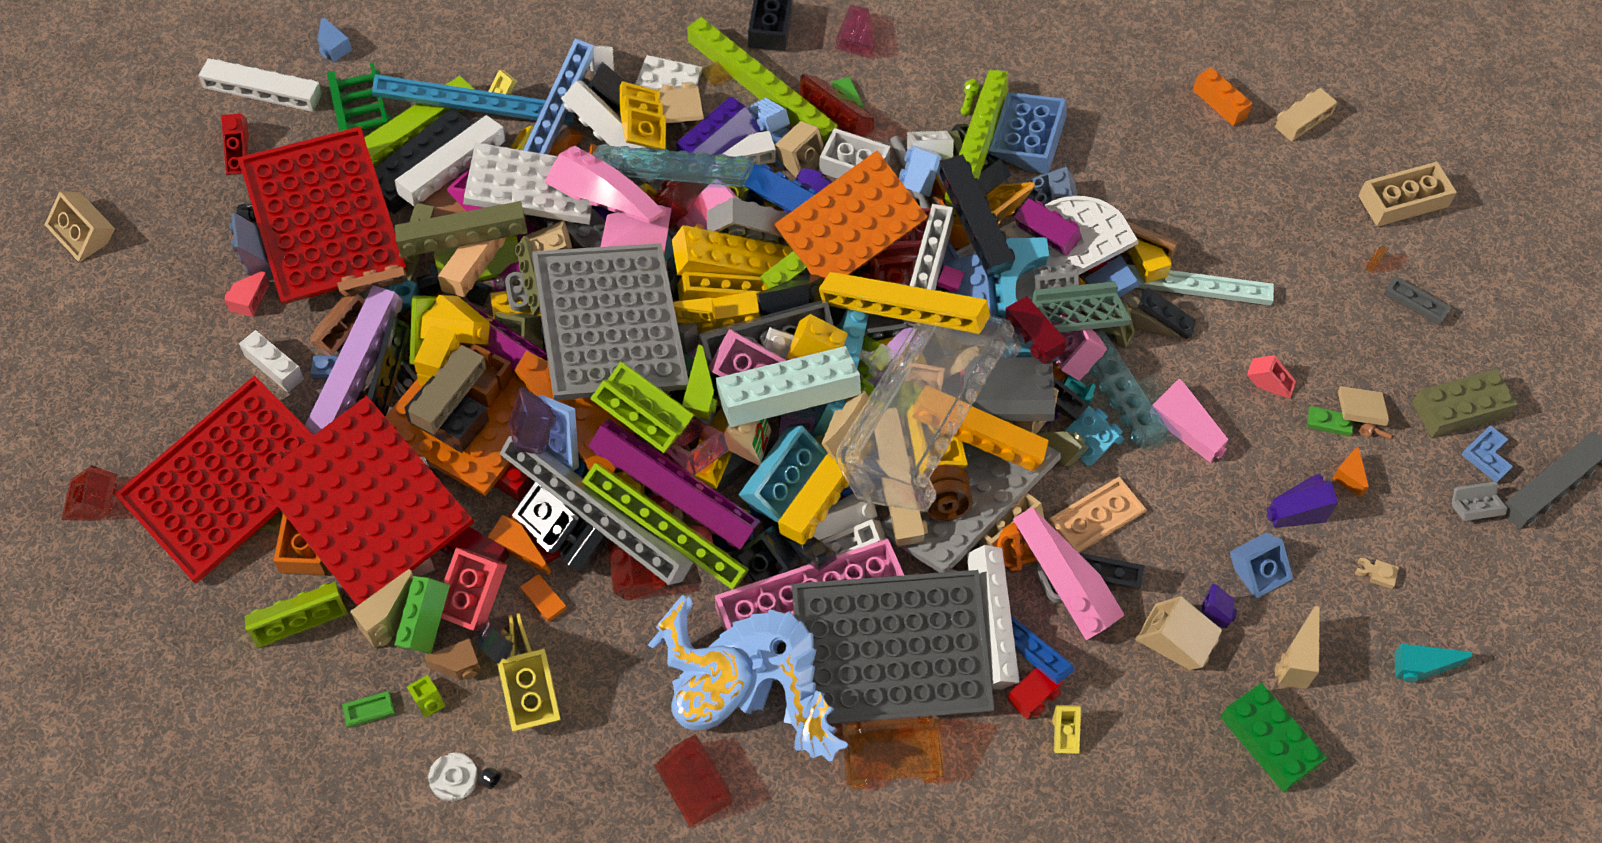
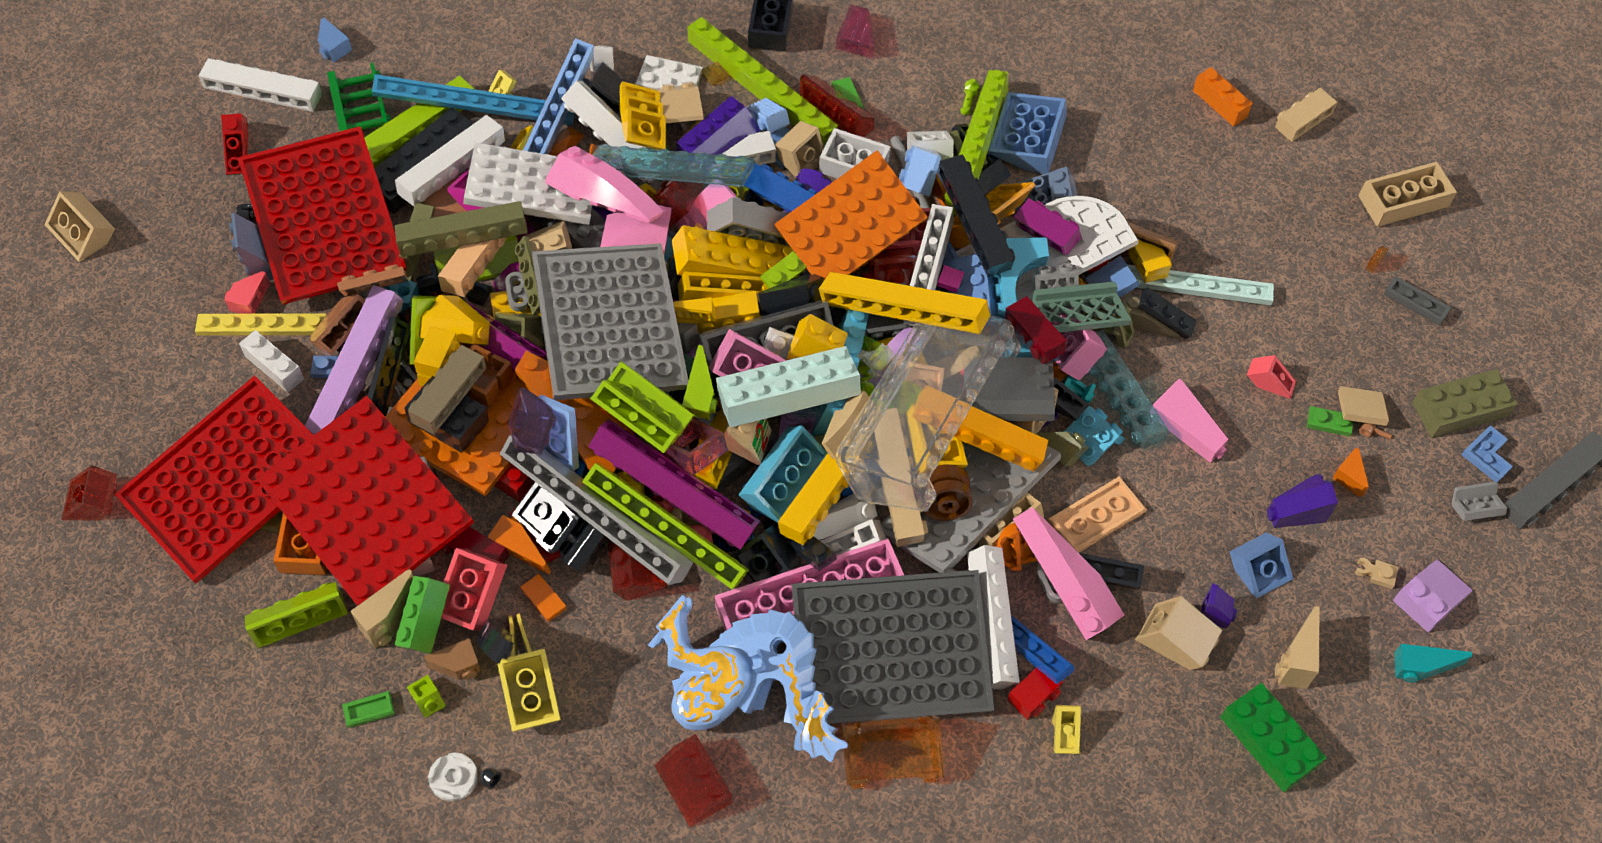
none -> light yellow plate [195,314,326,335]
none -> lavender slope [1393,559,1473,633]

